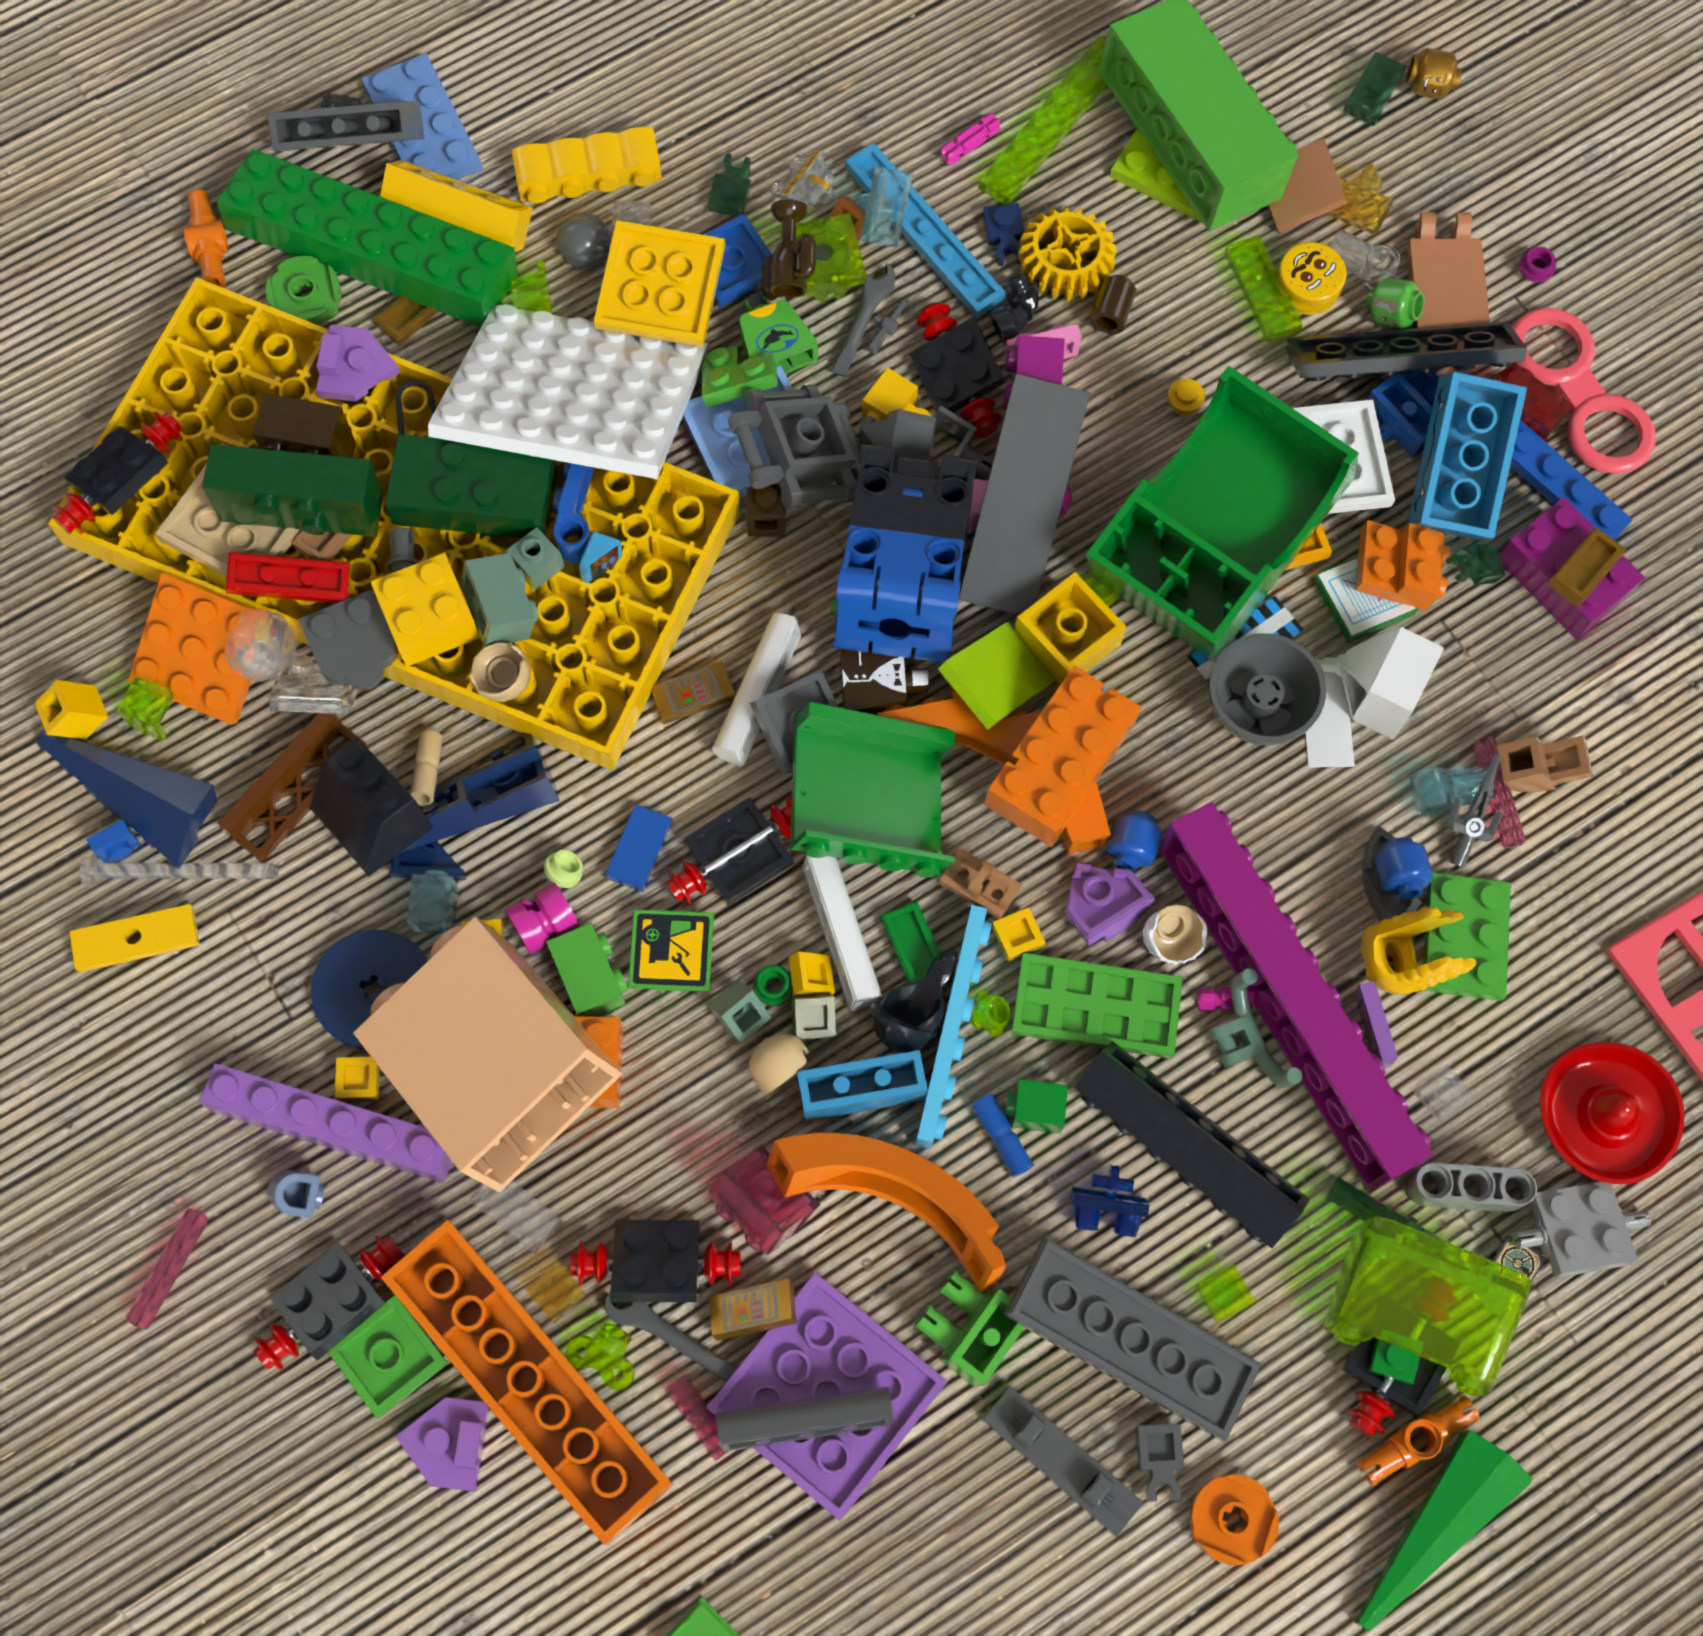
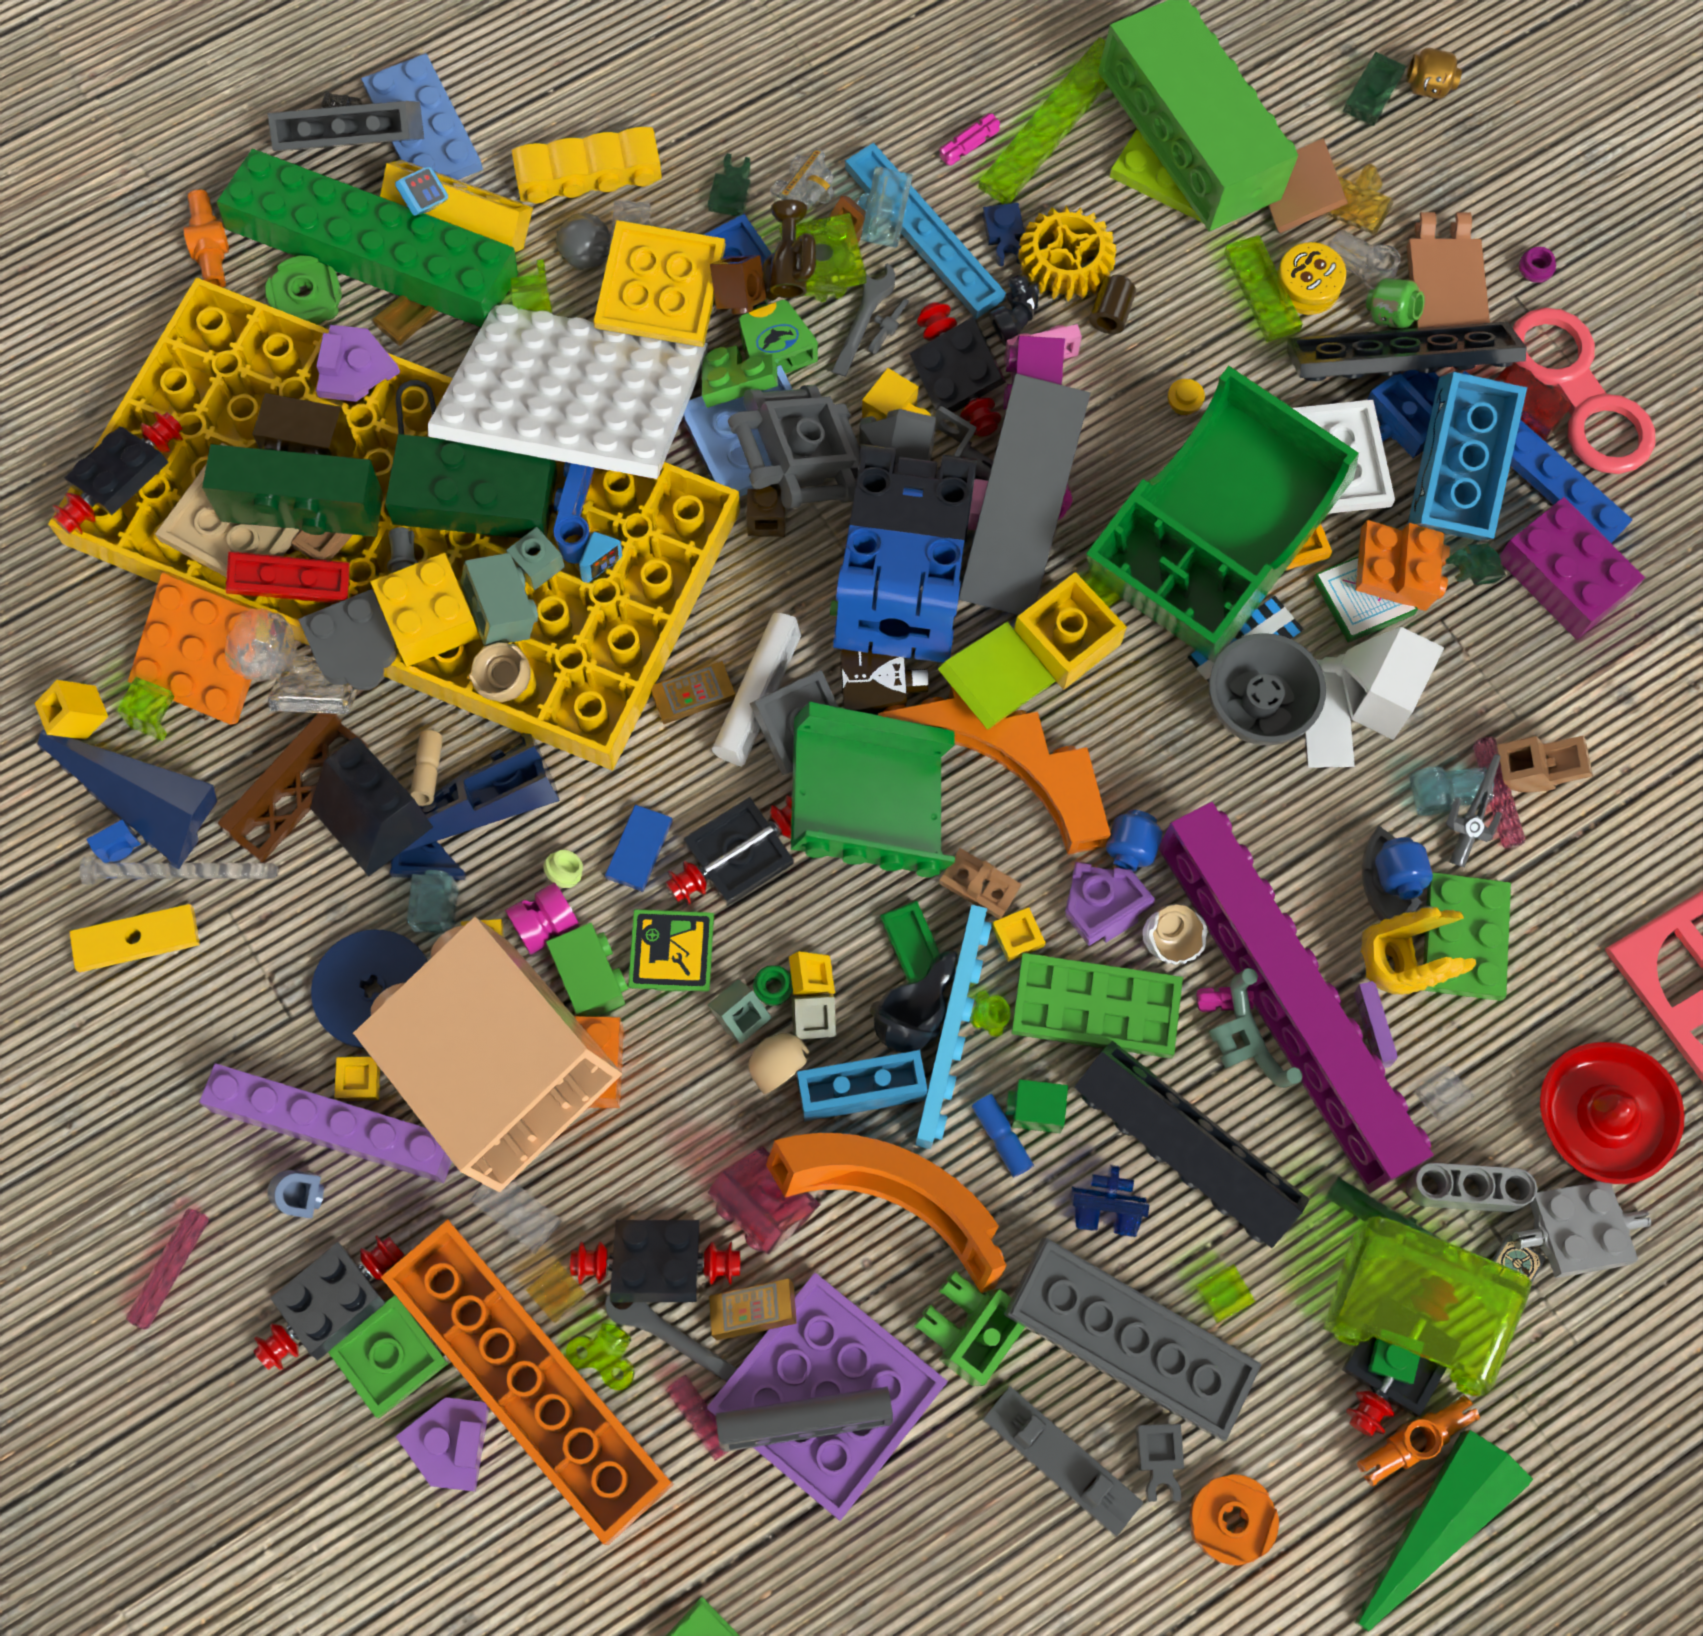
white brick [802,855,883,1012] -> none
orange piece [985,665,1142,847] -> none
pearl gold tile [1547,527,1627,608] -> none
none -> slope [395,167,449,216]
none -> reddish brown brick [710,255,766,314]

